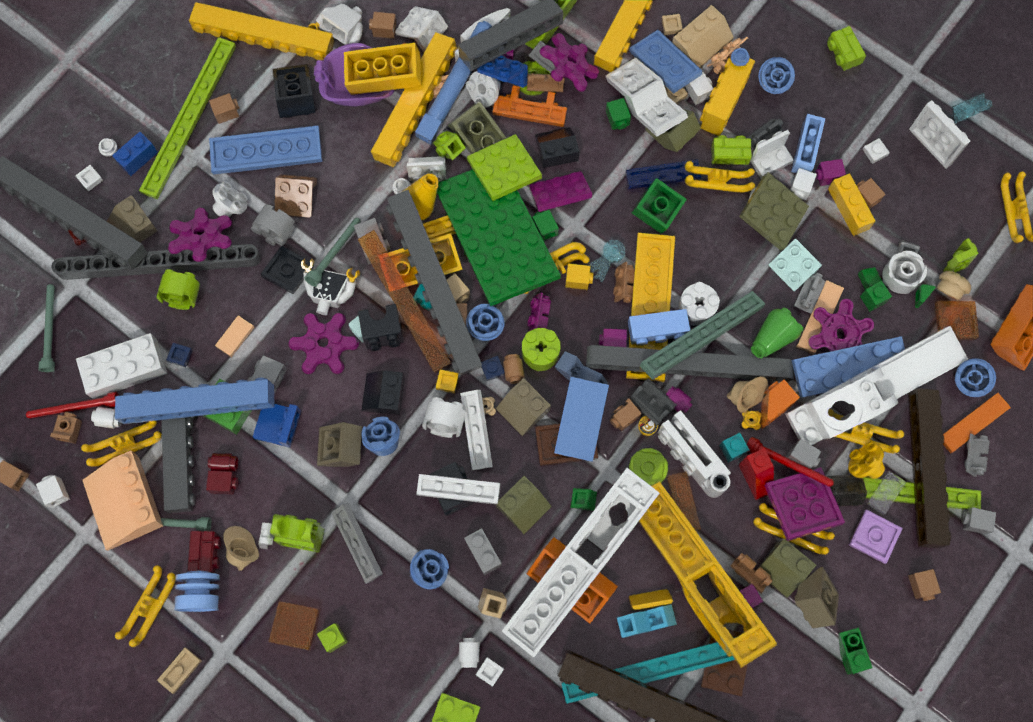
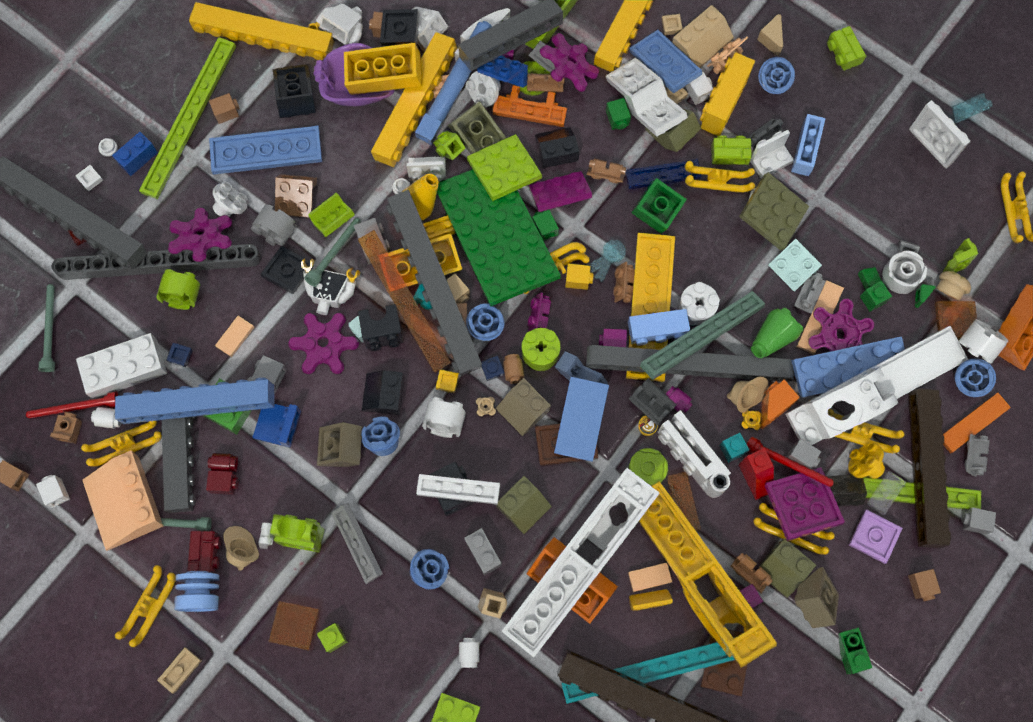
dark tan slope [106,195,158,243] -> none
white plate [460,390,493,470] -> none
white plate [476,658,504,687] -> none
green slope [571,488,597,511] -> none
medium nougat brick [610,399,641,431] -> none
medium azure brick [617,604,677,638] -> none
medium blue plate [731,48,750,67] -> none
white brick [790,168,817,200] -> none
magenta brick [815,159,846,186] -> none
yellow brick [828,173,876,236] -> none
medium nougat brick [856,178,886,210] -> none
white plate [862,138,889,164] -> none
none -> lime bracket [308,193,355,237]
none -> black plate [380,9,419,46]
none -> medium nougat hinge [587,158,626,183]
none -> light nougat tile [628,563,672,592]
none -> tan slope [757,15,783,56]
none -> white brick [959,319,1008,364]

